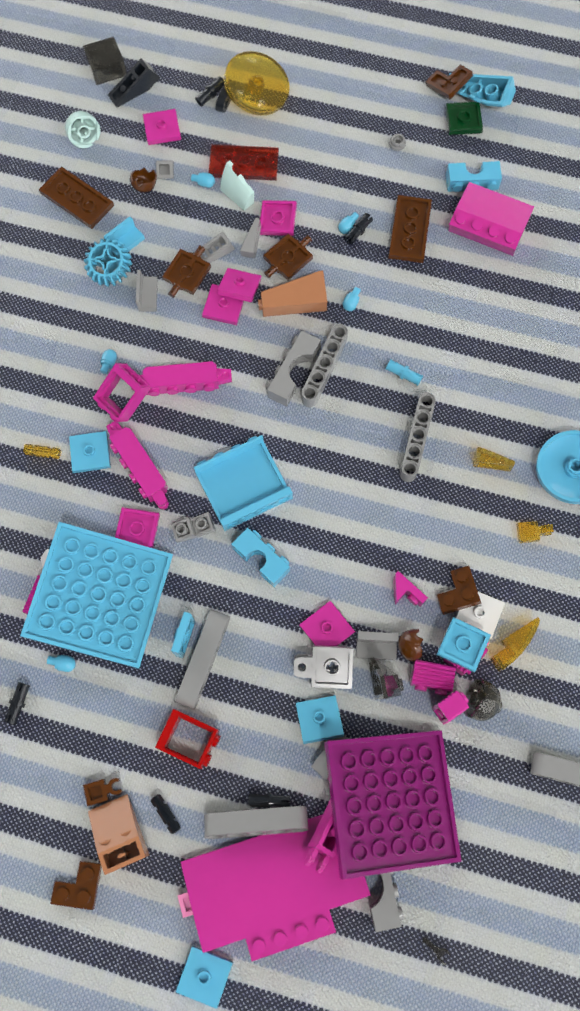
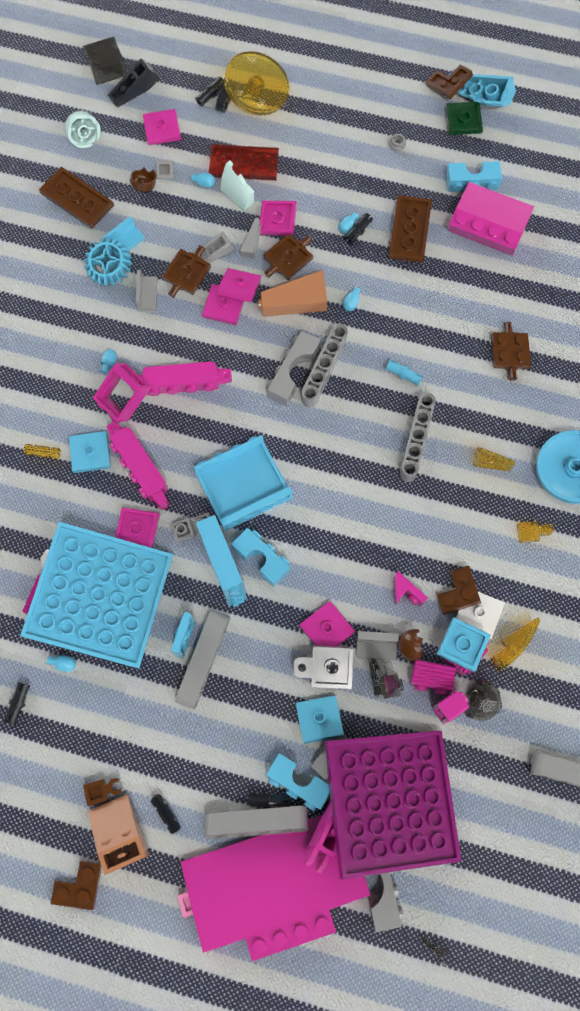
red window [155,709,221,769] -> none
medium azure plate [176,946,233,1009] -> none
none -> medium azure window [196,515,247,607]
none -> medium azure arch [266,753,330,811]
none -> reddish brown plate [491,322,531,381]

